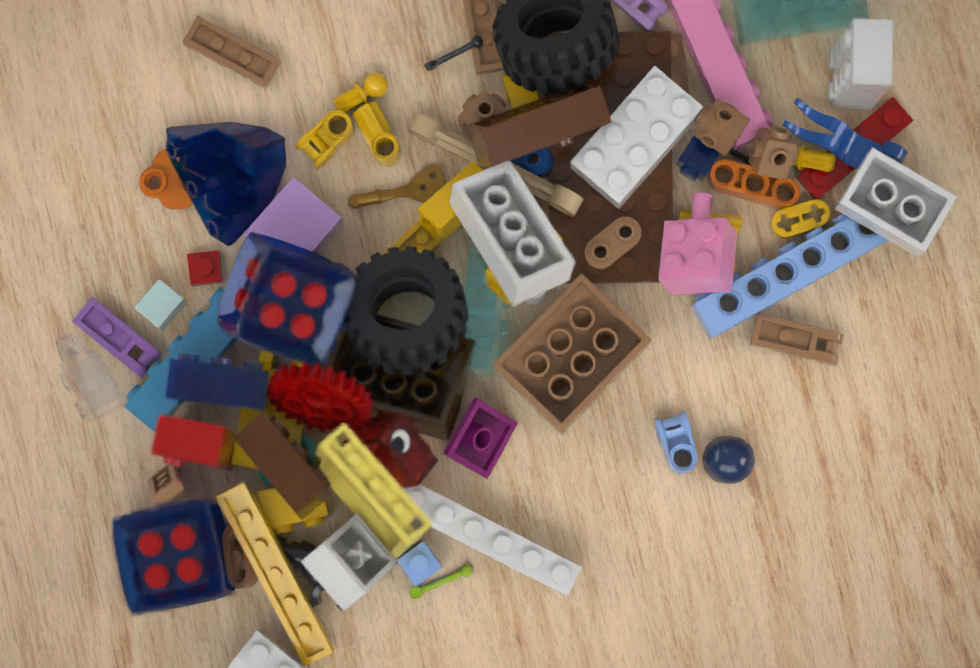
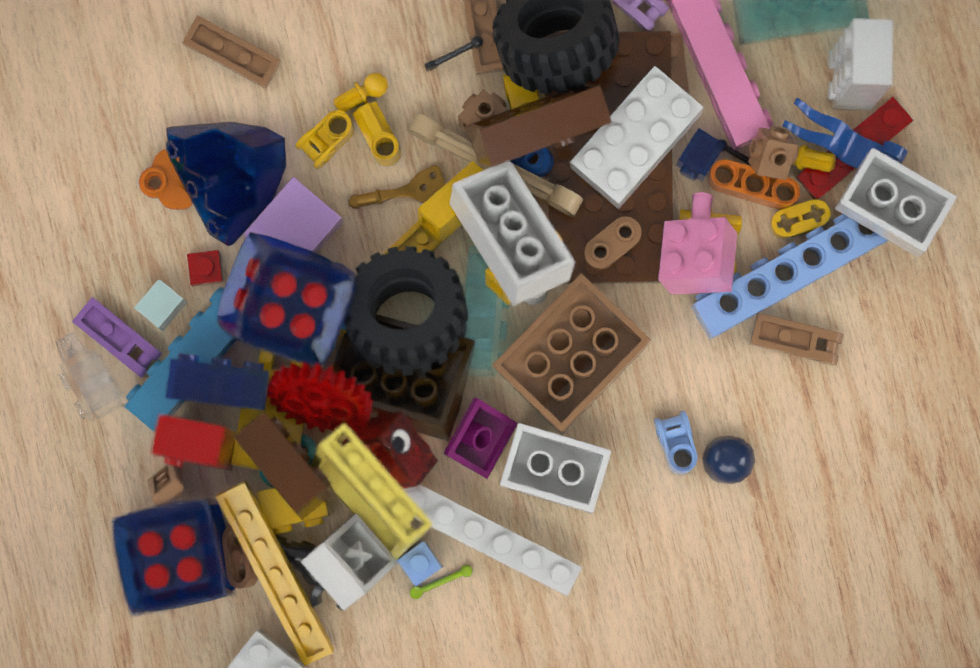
medium nougat brick [694,98,750,156] -> none
none -> white brick [500,423,611,514]

